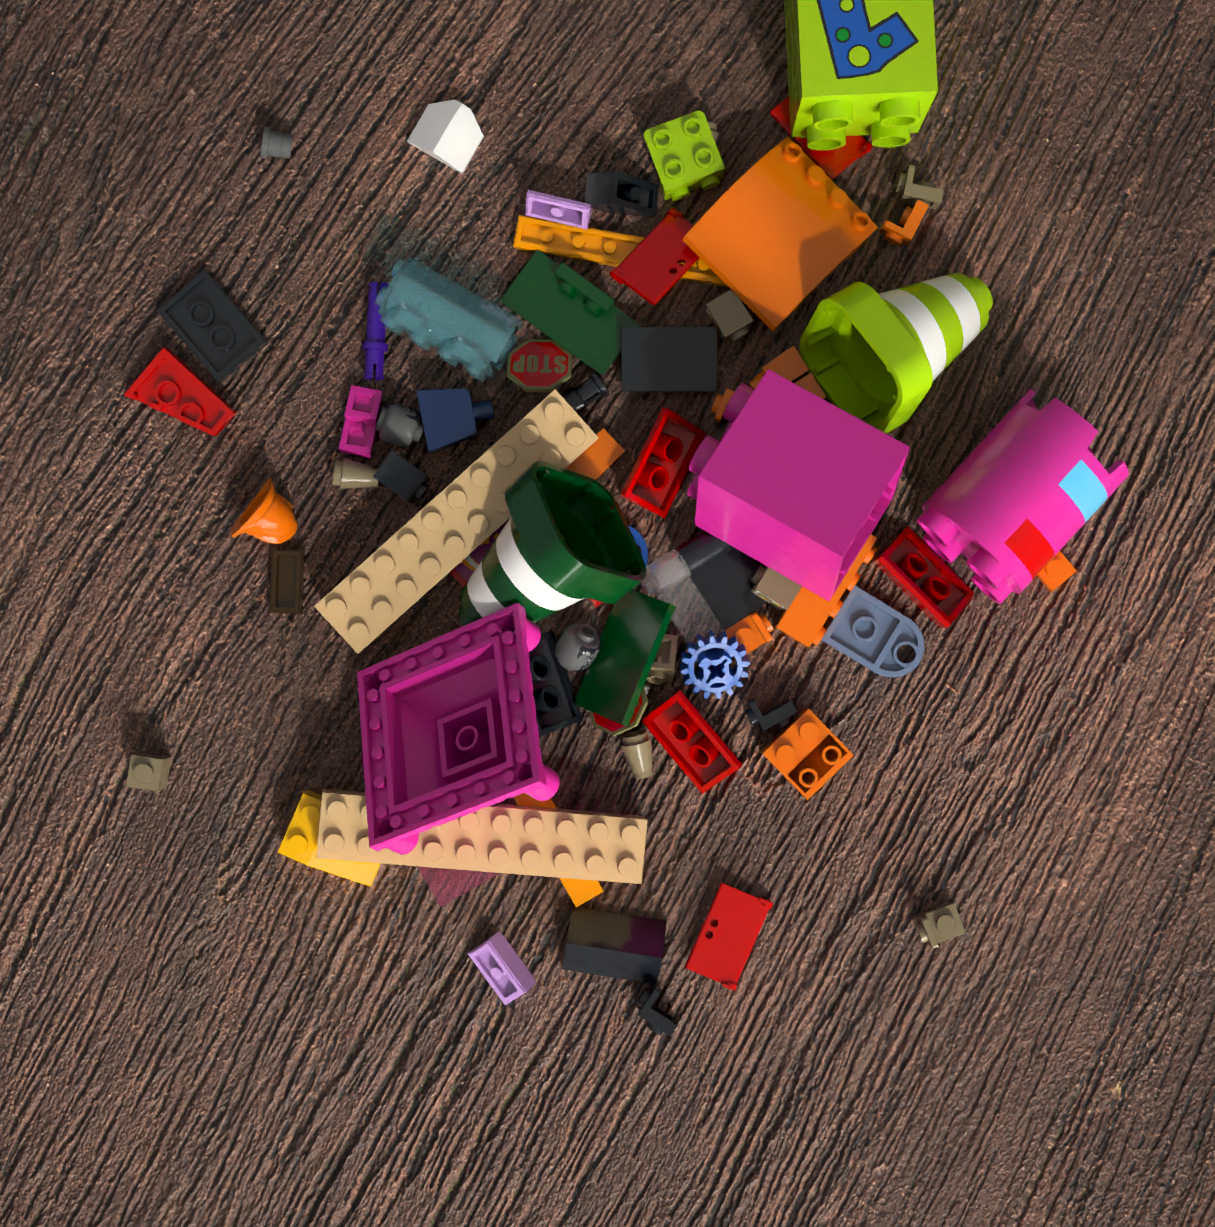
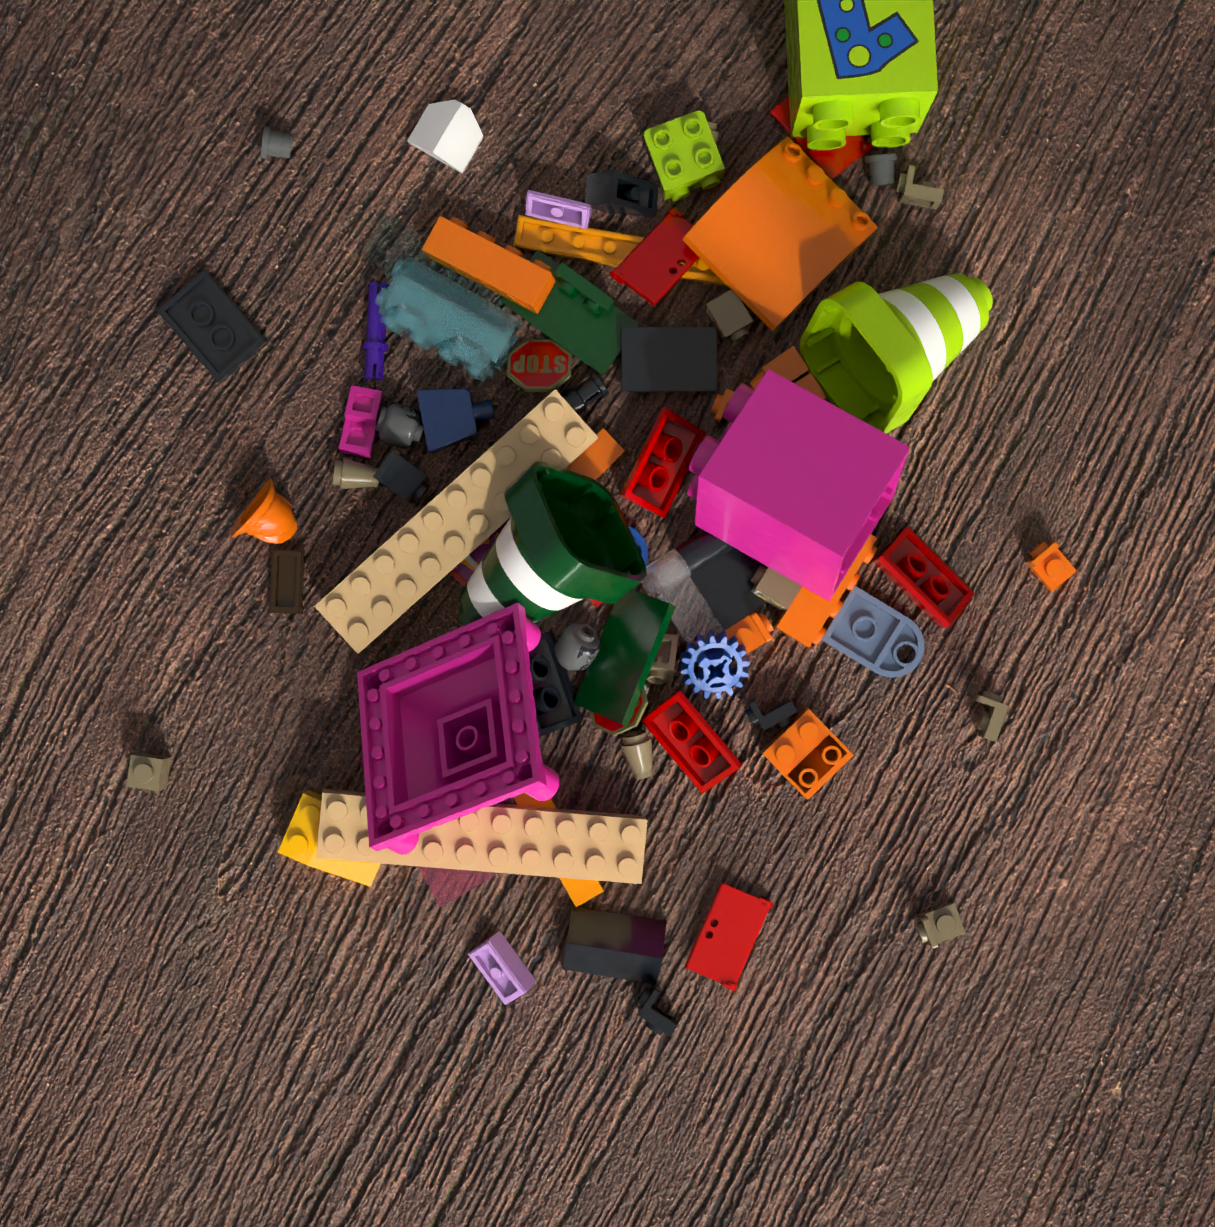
red wing [124,347,238,436] -> none
orange bracket [880,200,929,246] -> none
dark pink brick [917,389,1129,604] -> none
none -> orange brick [422,216,556,314]
none -> dark grey piece [865,154,897,186]
none -> dark tan bracket [972,691,1009,742]

